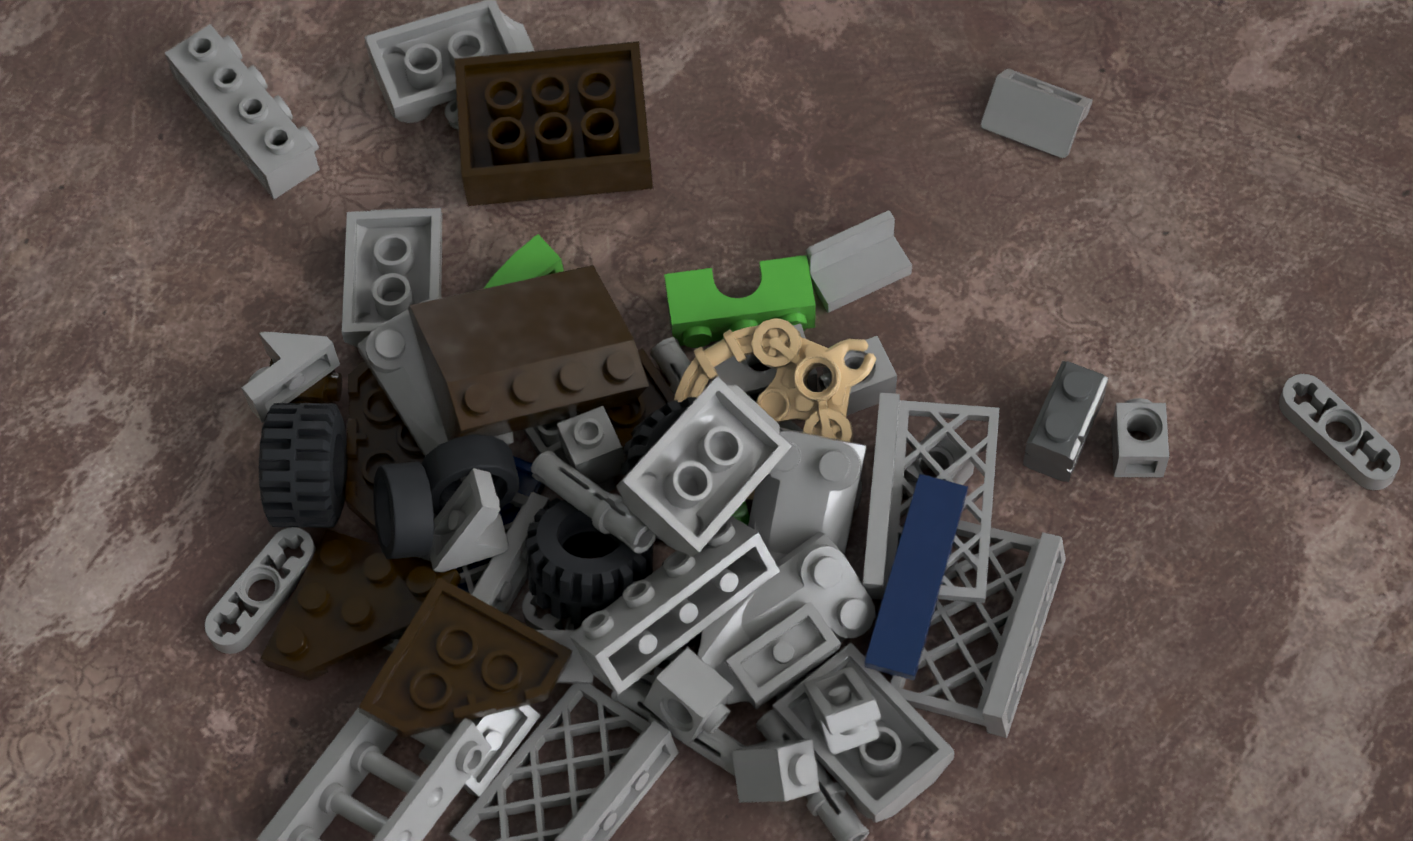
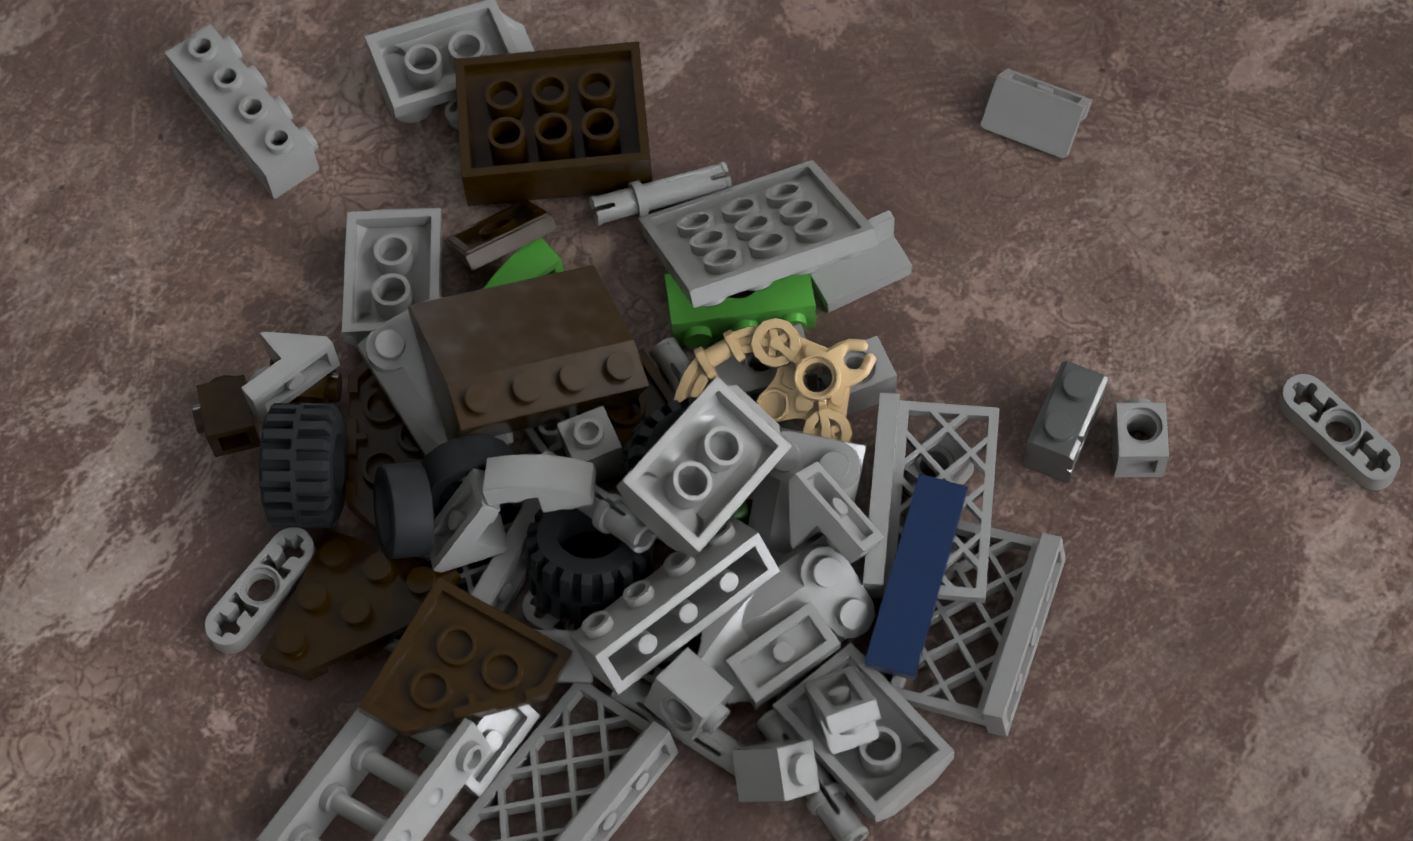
none -> dark brown brick [192,375,261,457]
none -> dark brown plate [444,199,558,271]
none -> light grey slope [482,454,596,512]
none -> light grey pin [589,161,732,226]
none -> light grey plate [638,160,878,308]
none -> light grey slope [789,461,885,564]

